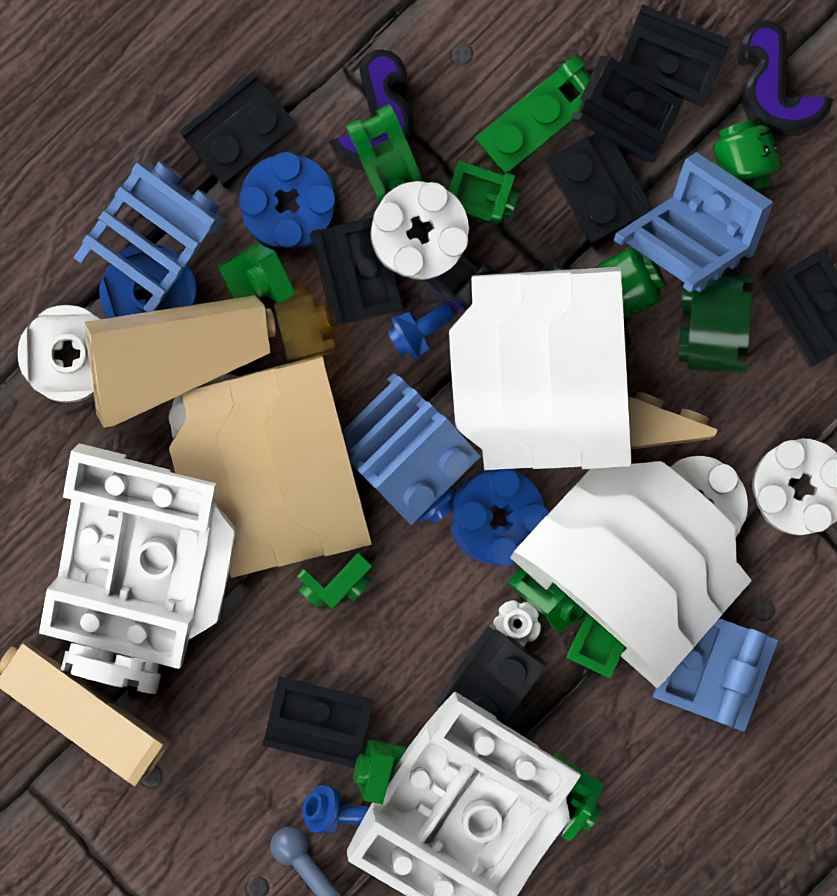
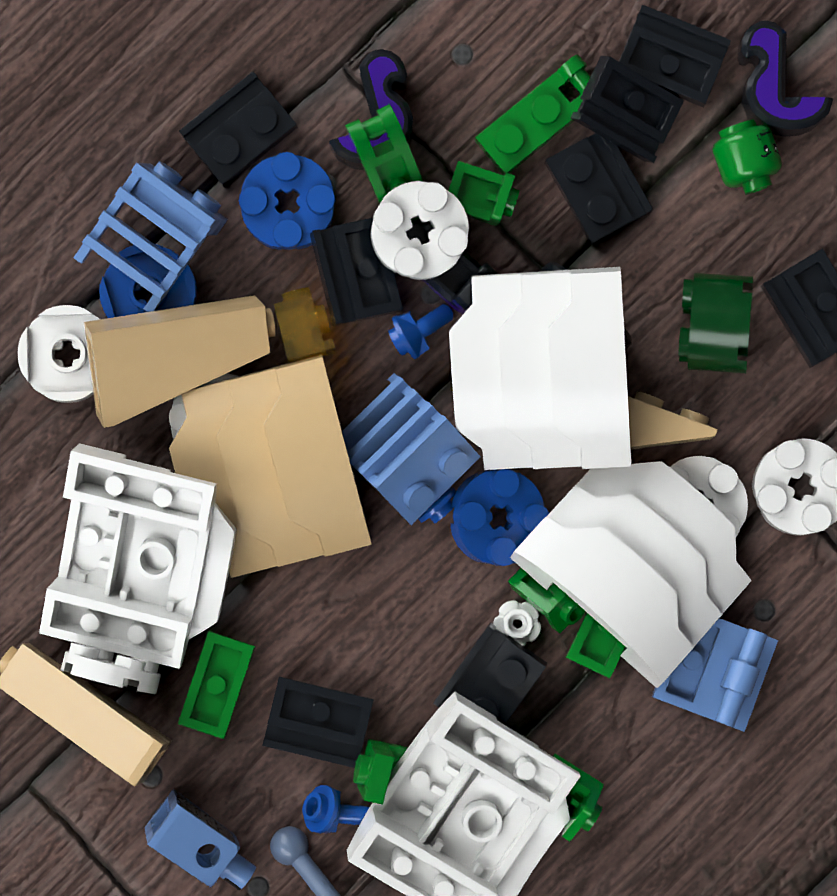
green bracket [218,243,296,303] -> none
green bracket [297,553,373,610] -> none
green head [597,248,666,319] -> none
medium blue plate [614,152,773,293] -> none
none -> medium blue torso [144,789,256,891]
none -> green plate [178,631,256,739]

